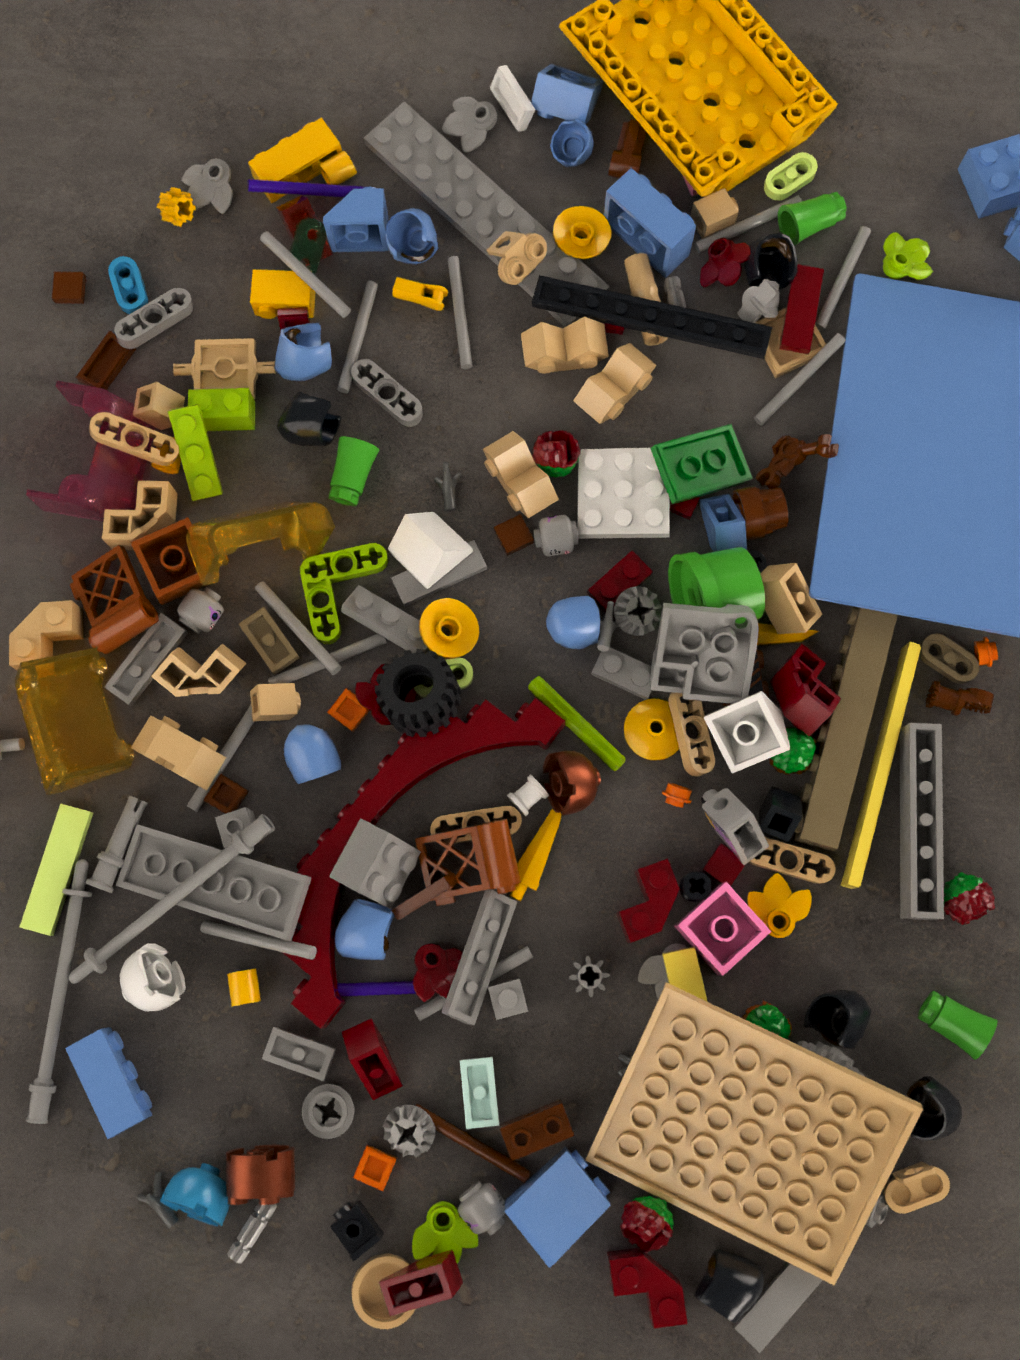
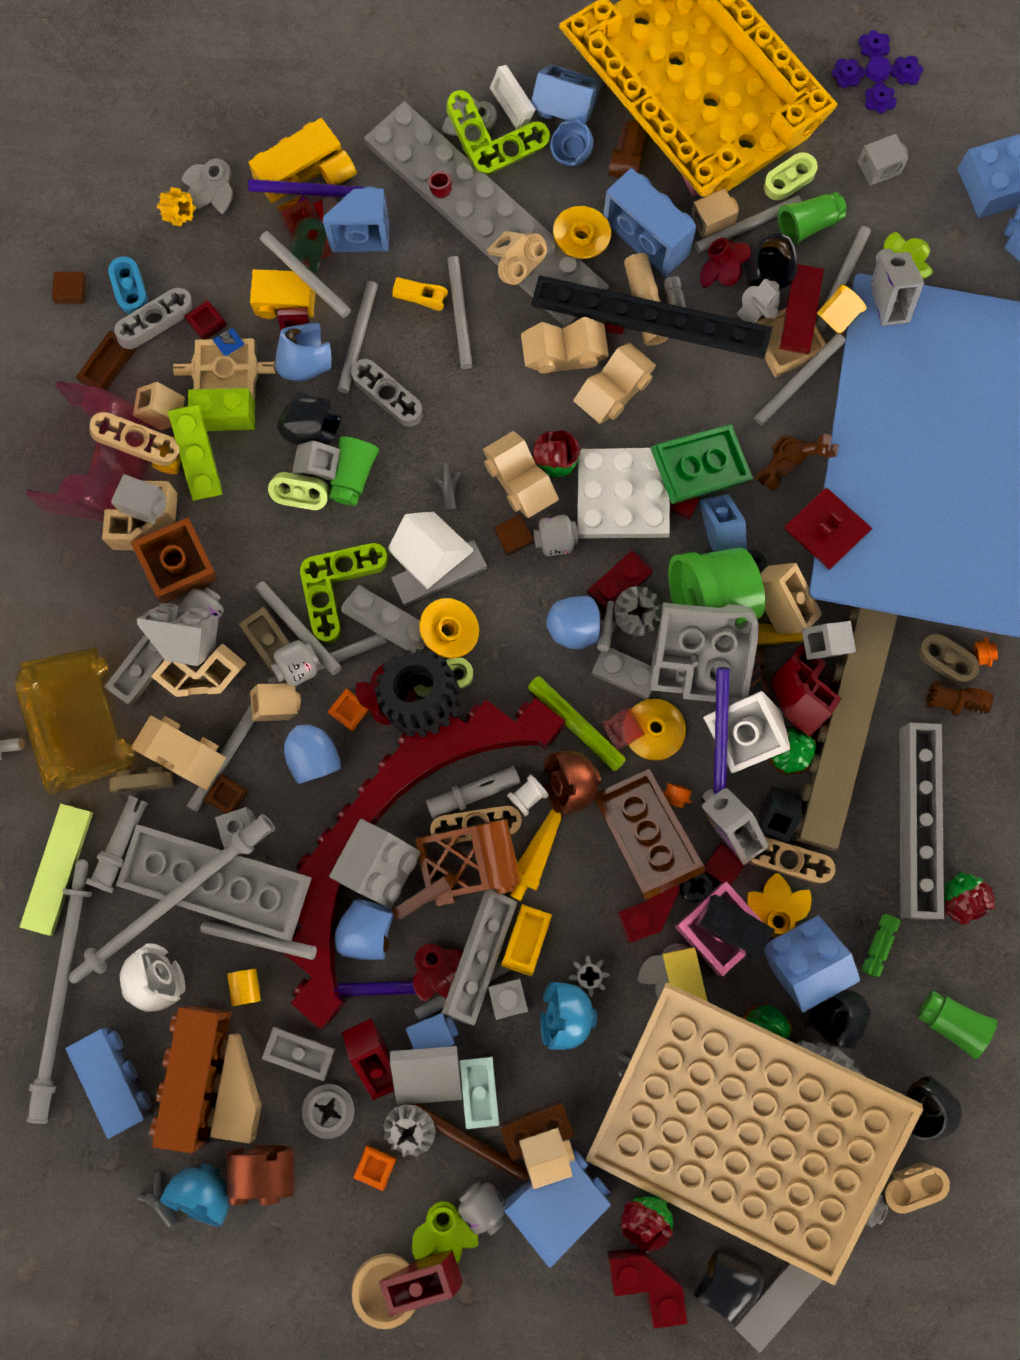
tan brick [9,600,84,673] -> none
dark orange piece [70,545,159,654] -> none
clear yellow windscreen [186,502,335,586] -> none
light grey axle [227,1202,277,1264] -> none
black brick [330,1200,384,1262] -> none
medium blue piece [385,208,438,264] -> none
tan beam [669,692,715,777] -> none
reddish brown piece [732,486,788,541] -> none
light yellow tile [841,642,921,889] -> none
none -> dark tan plate [109,766,174,793]
none -> light grey brick [111,474,166,524]
none -> light grey slope [137,603,219,666]
none -> dark orange brick [150,1005,232,1154]
none -> dark red tile [184,300,227,340]
none -> tan slope [207,1033,262,1144]
none -> blue sticker [213,328,244,356]
none -> yellowish green plate [268,472,330,510]
none -> light grey head [271,640,320,687]
none -> light grey brick [292,440,340,481]
none -> sticker [313,197,338,222]
none -> light grey tile [390,1046,462,1105]
none -> medium blue brick [405,1013,459,1049]
none -> light grey pin [425,765,521,819]
none -> dark red hinge [428,171,452,198]
none -> lime beam [446,90,550,175]
none -> yellow tile [501,904,552,977]
none -> tan brick [519,1128,575,1189]
none -> dark azure cylinder [540,982,597,1050]
none -> reddish brown plate [594,768,705,900]
none -> clear red tile [601,707,645,750]
none -> black brick [694,894,775,959]
none -> dark purple bar [713,667,730,794]
none -> medium blue brick [764,915,861,1012]
none -> dark red piece [784,487,873,570]
none -> light grey brick [802,621,856,660]
none -> yellow tile [817,284,867,334]
none -> dark purple plant [831,30,923,114]
none -> light grey brick [858,134,909,186]
none -> bright green axle [862,914,900,977]
none -> light grey torso [871,249,924,326]

